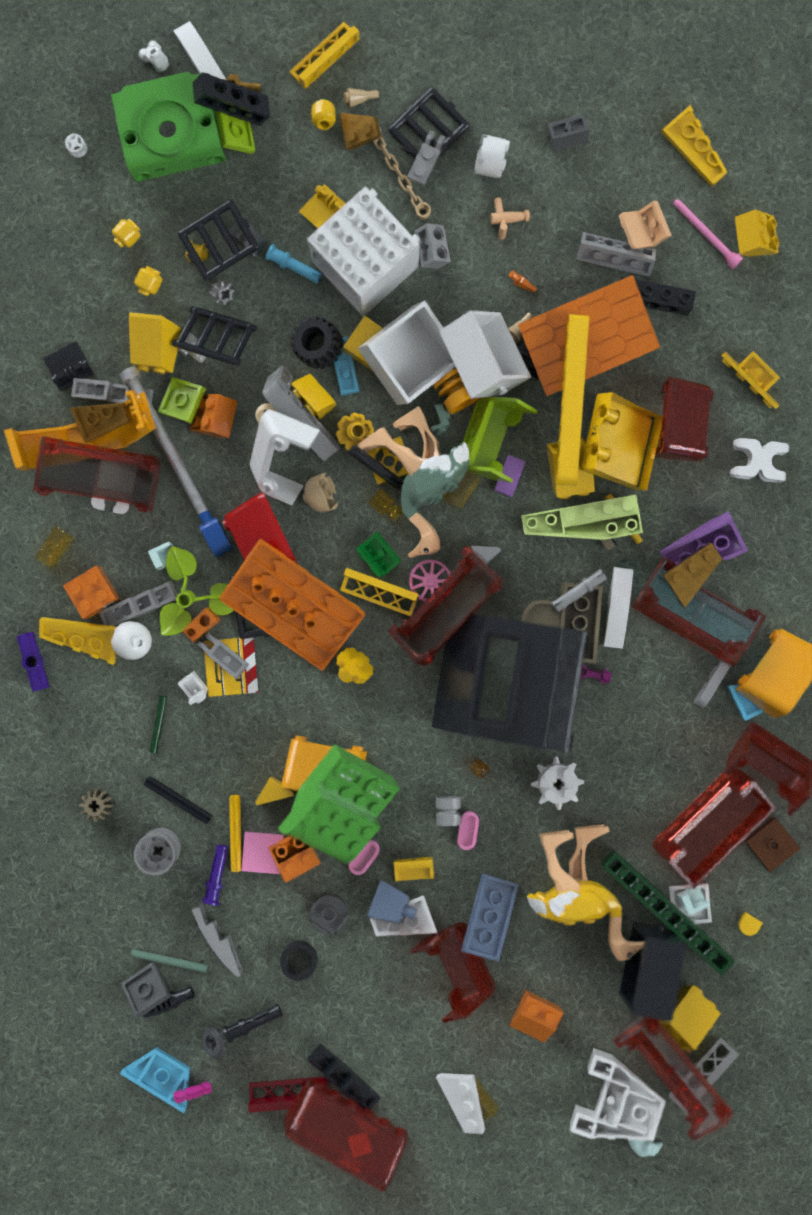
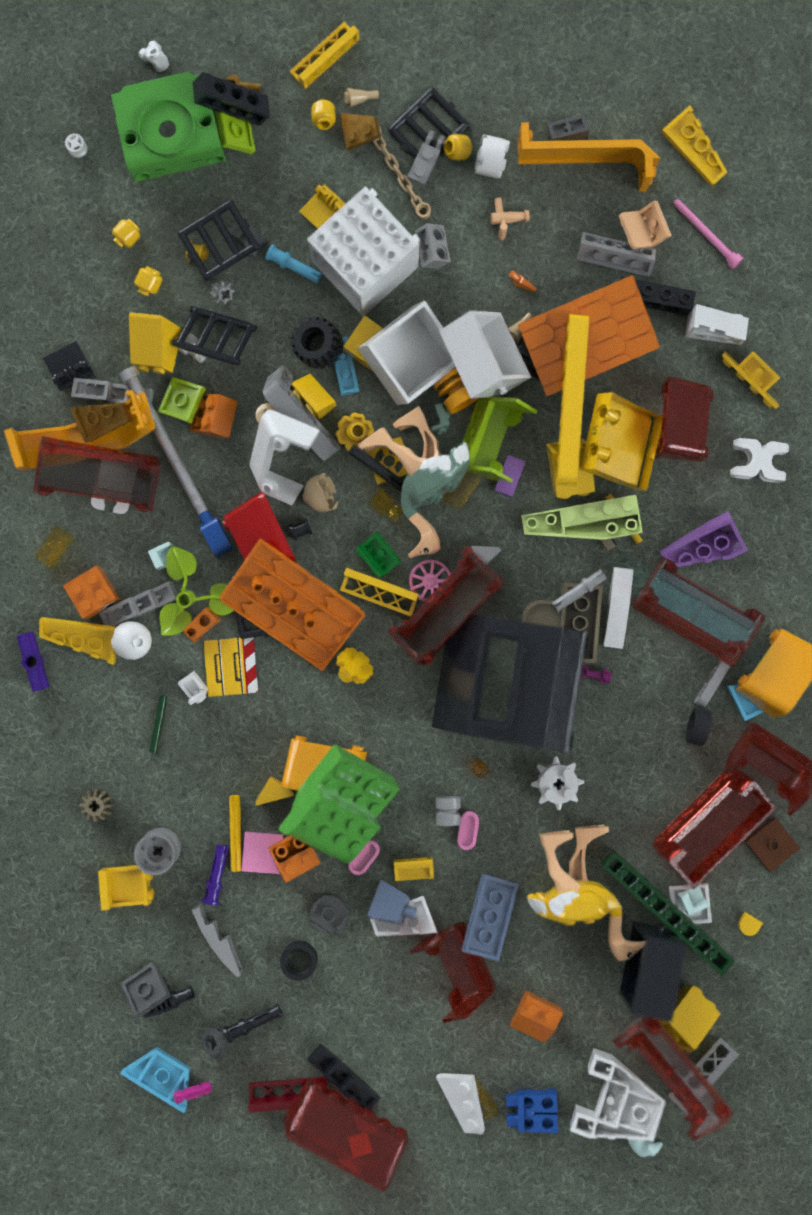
sand green bar [130,949,208,973] -> none
black axle [144,776,212,824] -> none
white slope [174,21,226,80] -> none
light grey hinge [197,632,249,679] -> none
pearl gold wing [662,543,722,608] -> none
yellow slope [735,209,779,257] -> none
none -> yellow panel [98,865,154,910]
none -> black bush [289,518,313,541]
none -> yellow head [444,134,472,161]
none -> blue hips [506,1088,558,1133]
none -> light orange panel [518,122,661,192]
none -> white wedge [685,304,749,345]
none -> black tyre [686,707,712,746]

